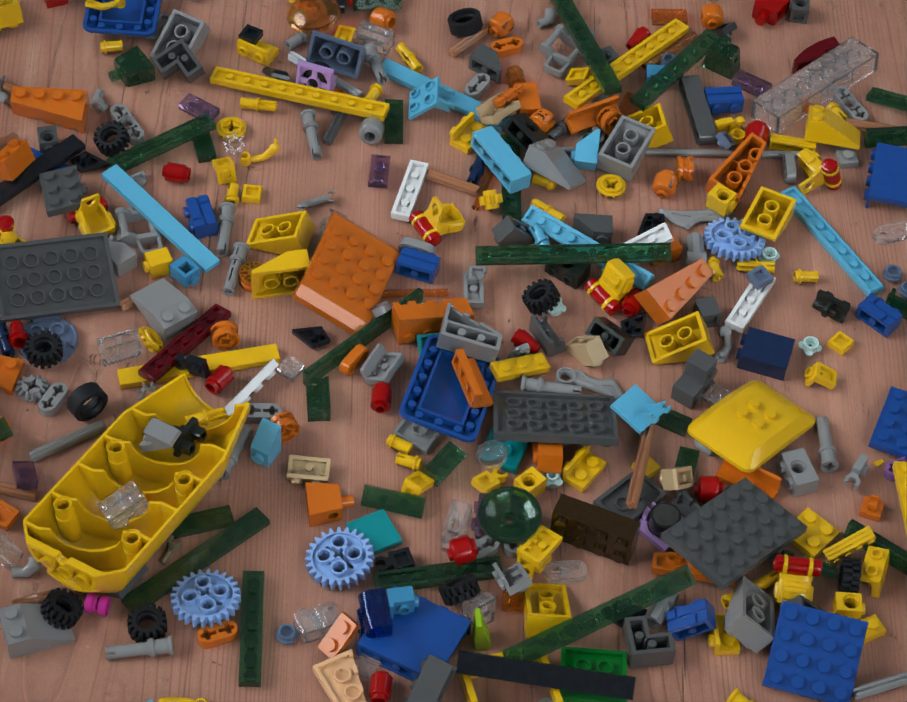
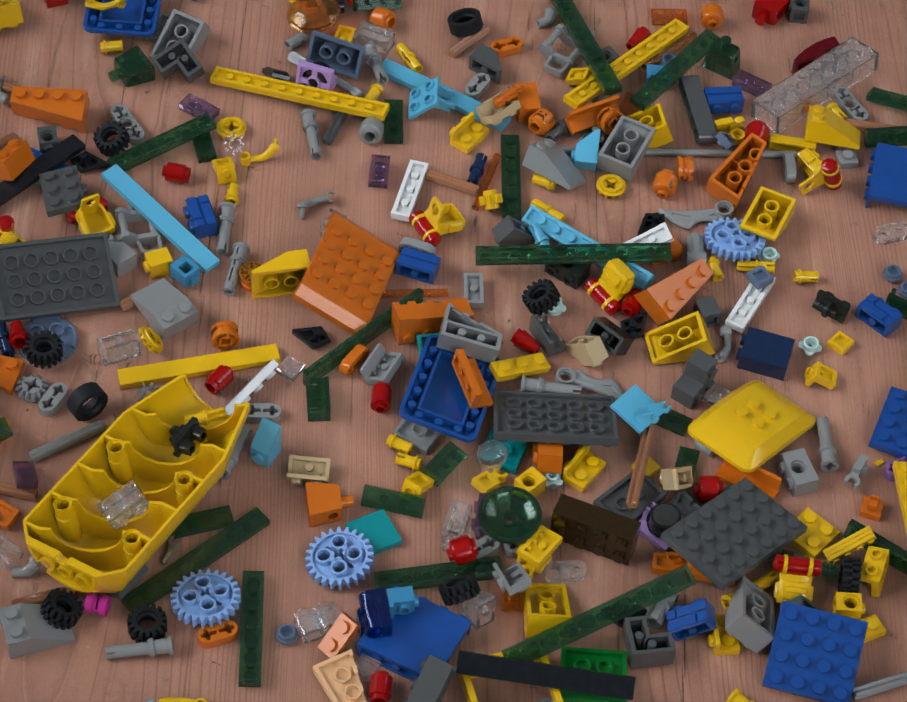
light grey arm [91,89,108,112] -> none
light grey tile [130,170,147,189] -> none
dark red tile [138,304,231,384] -> none
light grey slope [139,418,182,452] -> none
black plate [174,353,210,378] -> none
yellow bracket [236,39,279,67] -> none
black plate [238,24,263,45] -> none
yellow axle [240,97,277,112] -> none
yellow tile [241,184,263,204] -> none
yellow slope [246,210,315,255] -> none
orange wheel [270,411,300,443] -> none
light grey tile [372,301,392,318] -> none
black plate [375,547,415,575] -> none
light grey tile [468,265,488,285] -> none
medium azure brick [471,125,532,194] -> none
lime slope [472,608,491,650] -> none
orange head [488,11,514,38] -> none
pearl dark grey brick [503,113,549,153] -> none
clear orange brick [506,65,526,88] -> none
light grey tile [507,343,530,359] -> none
dark grey slope [573,213,613,245] -> none
yellow brick [706,183,737,217] -> none
black plate [712,22,737,38] -> none
medium azure tile [780,186,885,296] -> none

